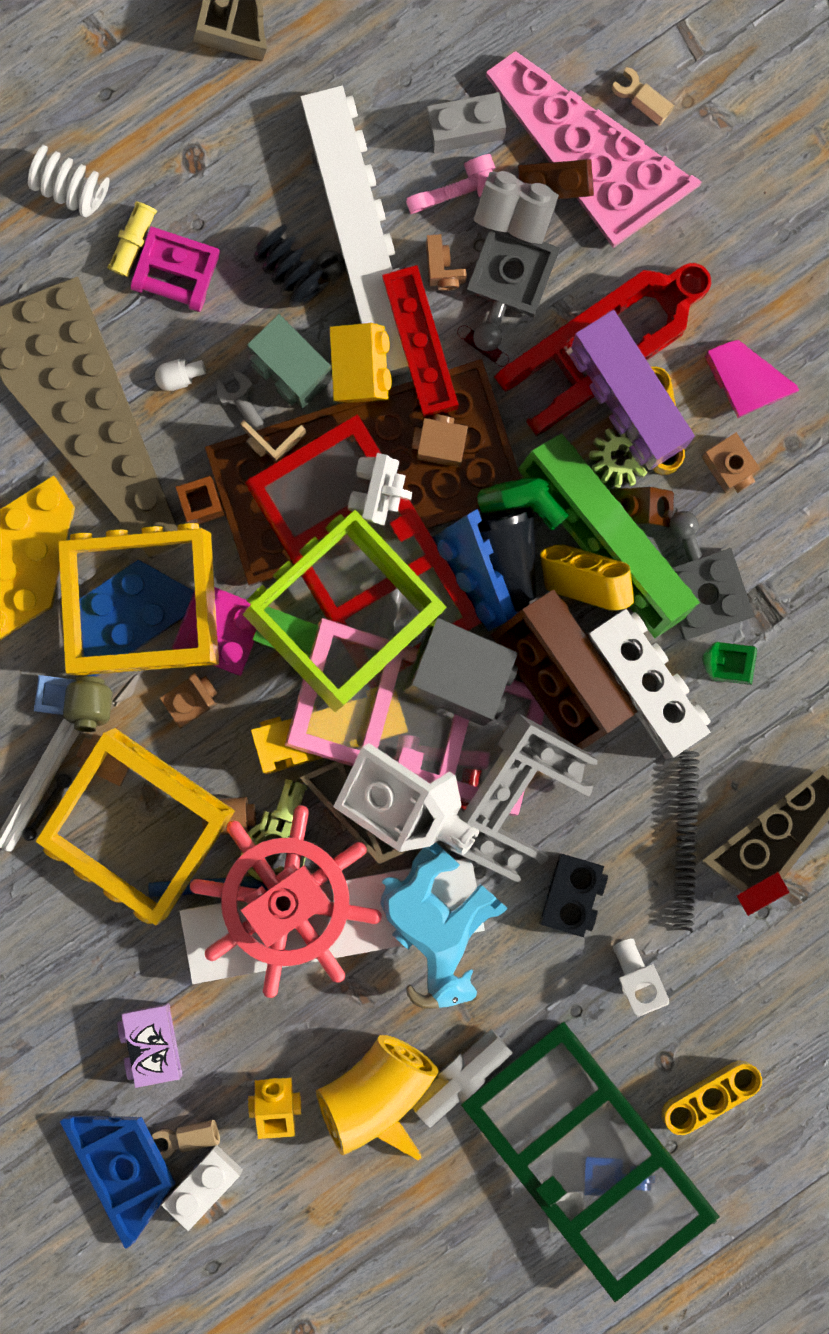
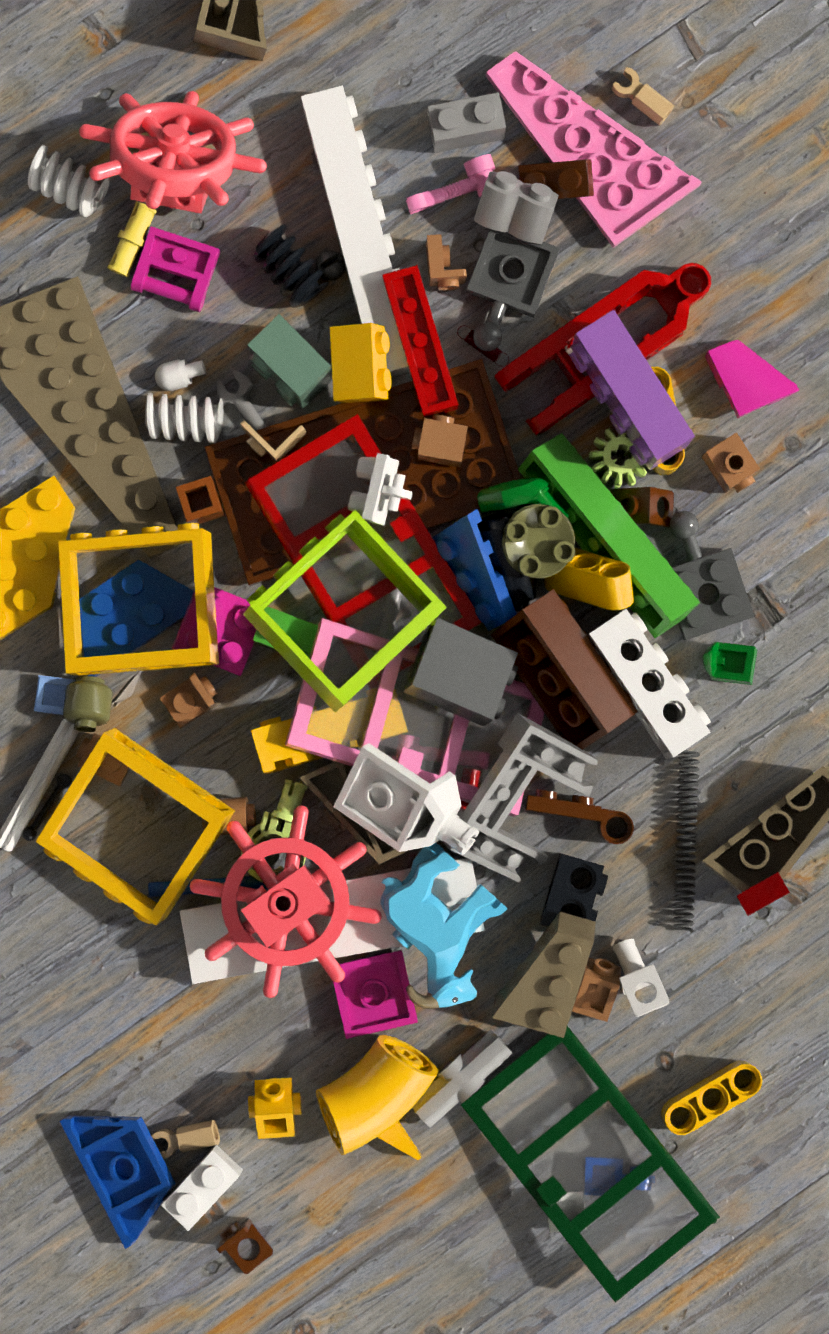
lavender brick [117,1003,183,1088] -> none
none -> coral piece [79,91,267,214]
none -> white piece [145,393,223,443]
none -> reddish brown bracket [216,1218,273,1274]
none -> dark pink plate [333,949,418,1039]
none -> dark tan wedge [492,912,596,1038]
none -> olive dish [502,504,575,578]
none -> reddish brown plate [525,789,634,844]
none -> medium nougat bracket [572,958,621,1022]

